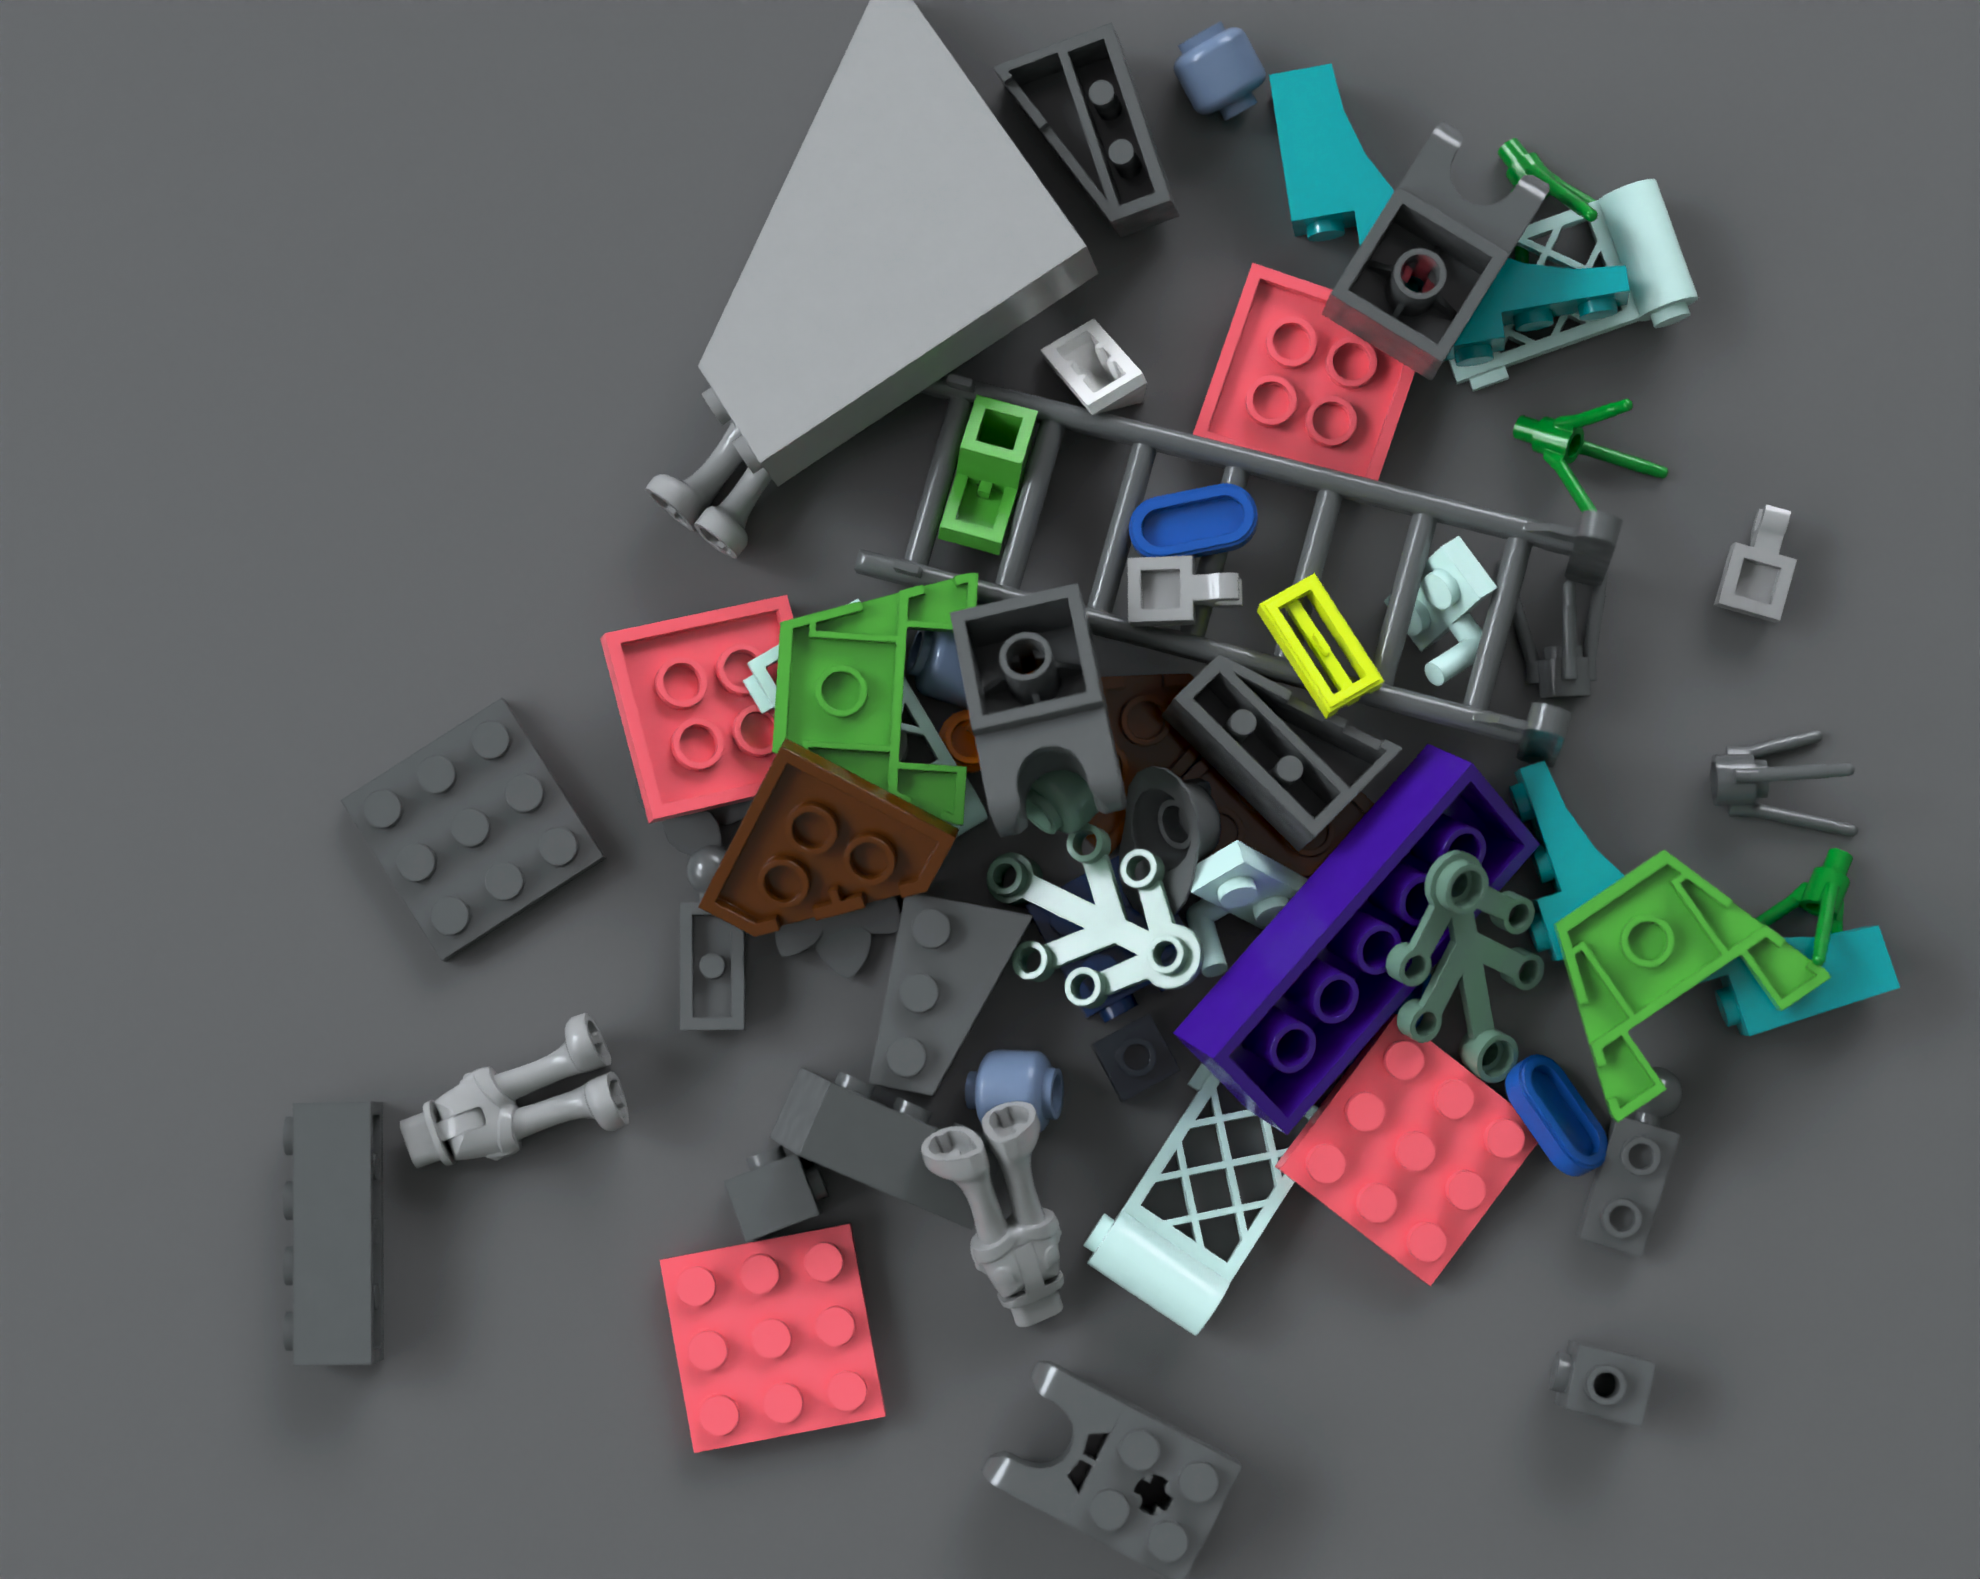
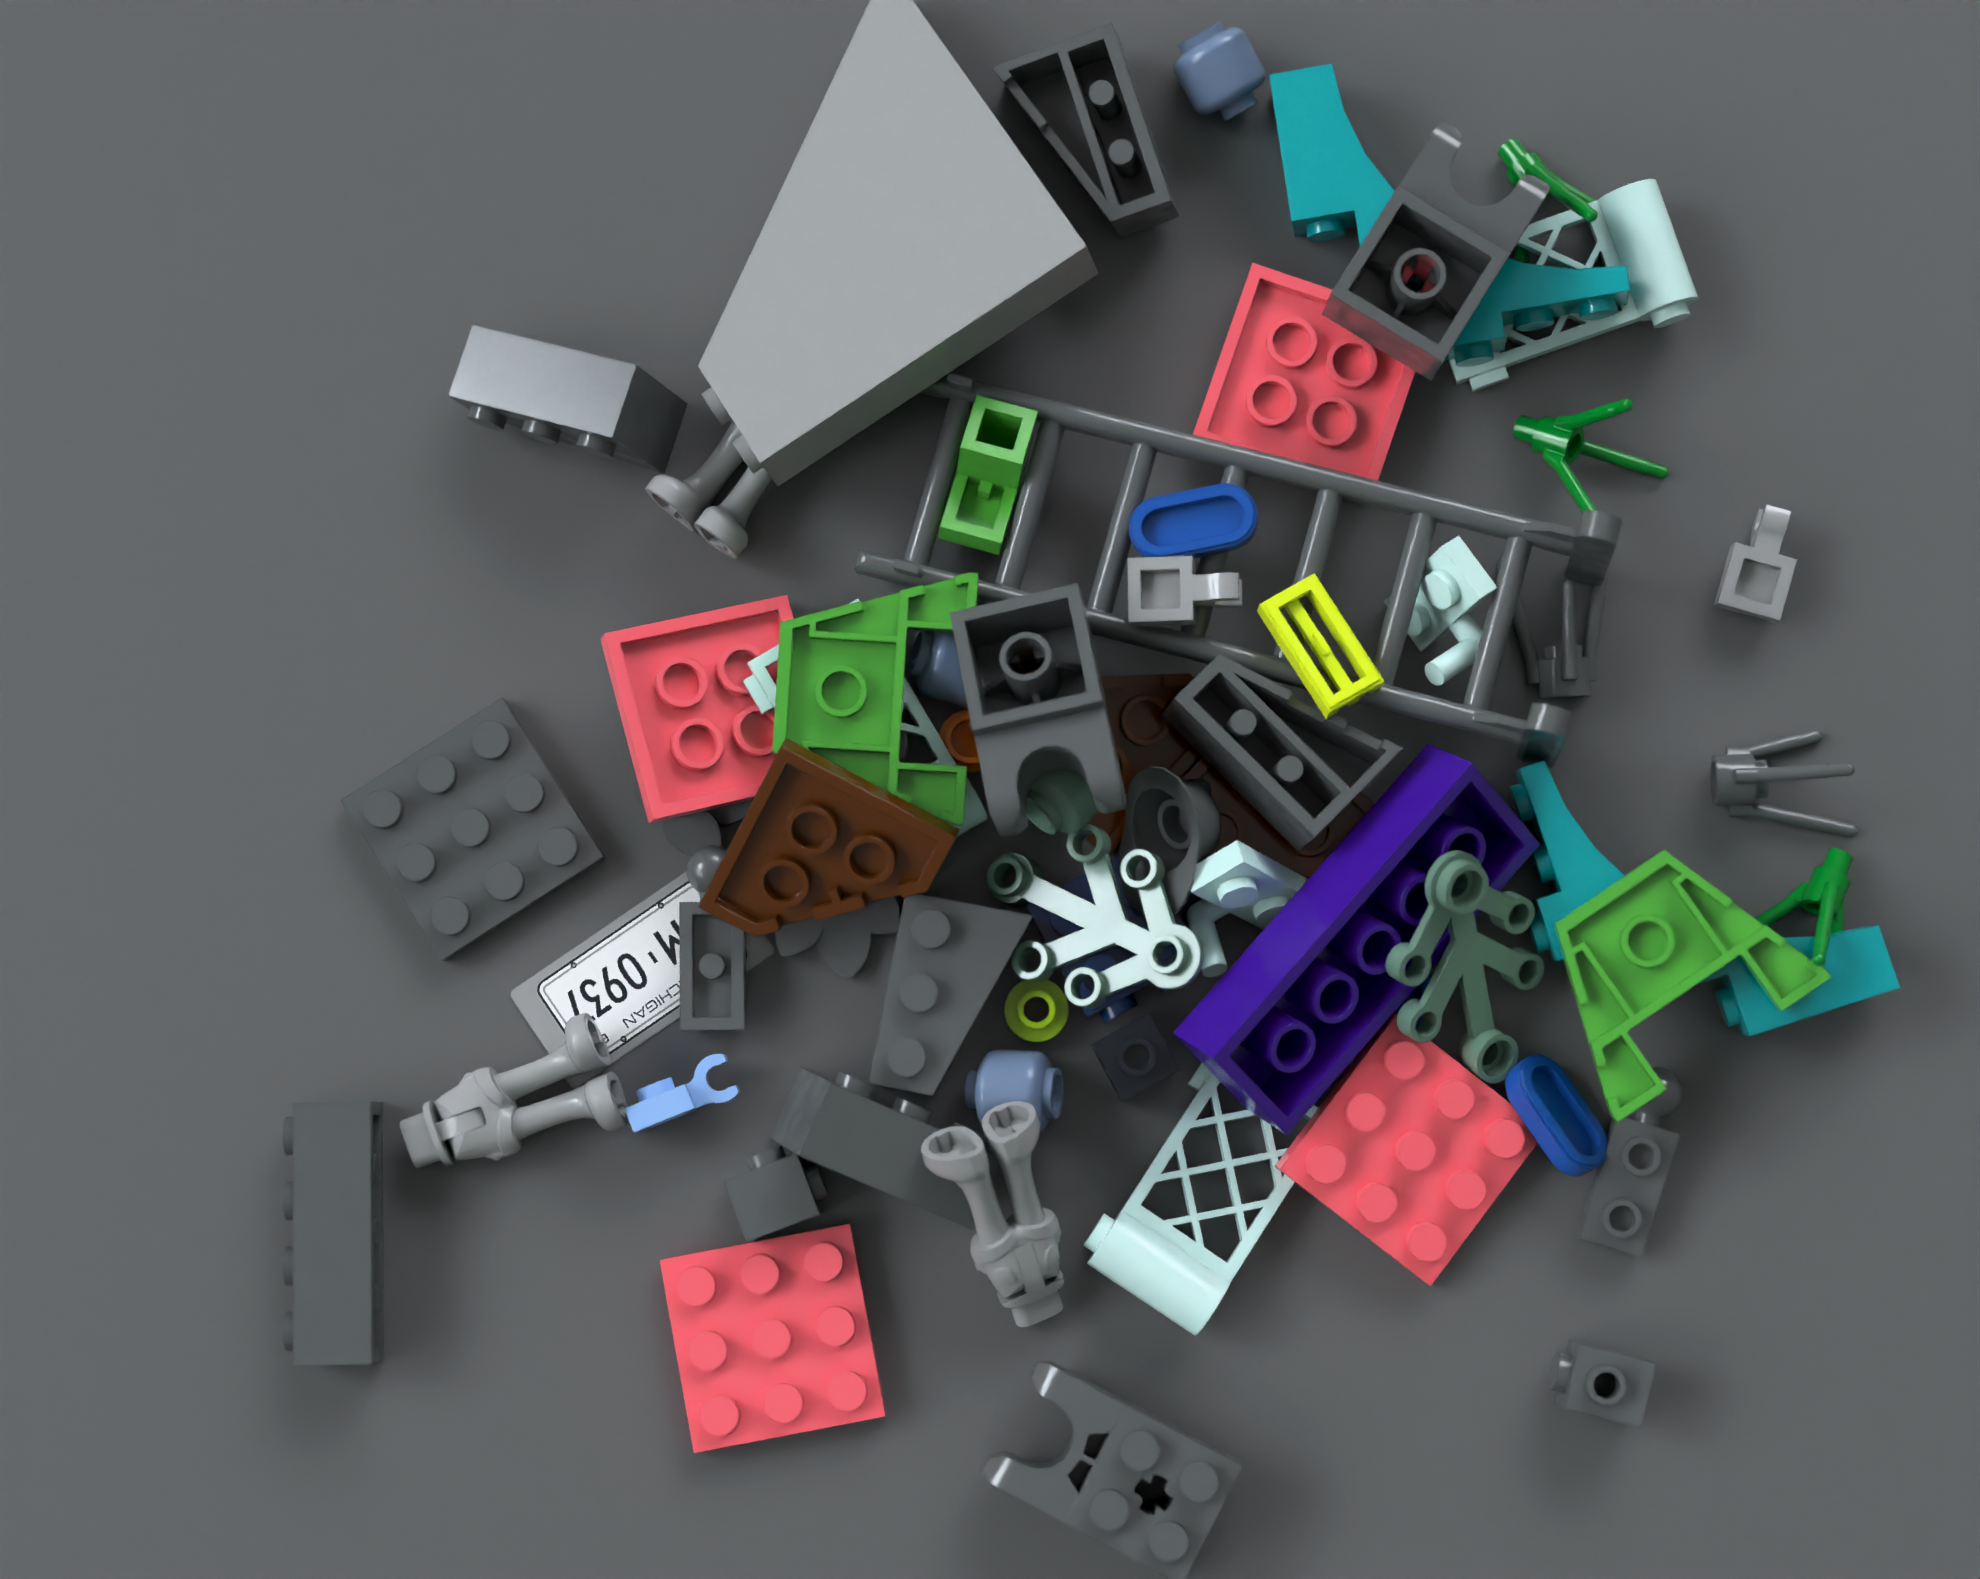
white slope [1040,318,1147,415] -> none
none -> wedge [448,325,688,474]
none -> sticker [510,871,774,1088]
none -> light blue plate [624,1054,741,1133]
none -> lime plate [1004,979,1068,1042]

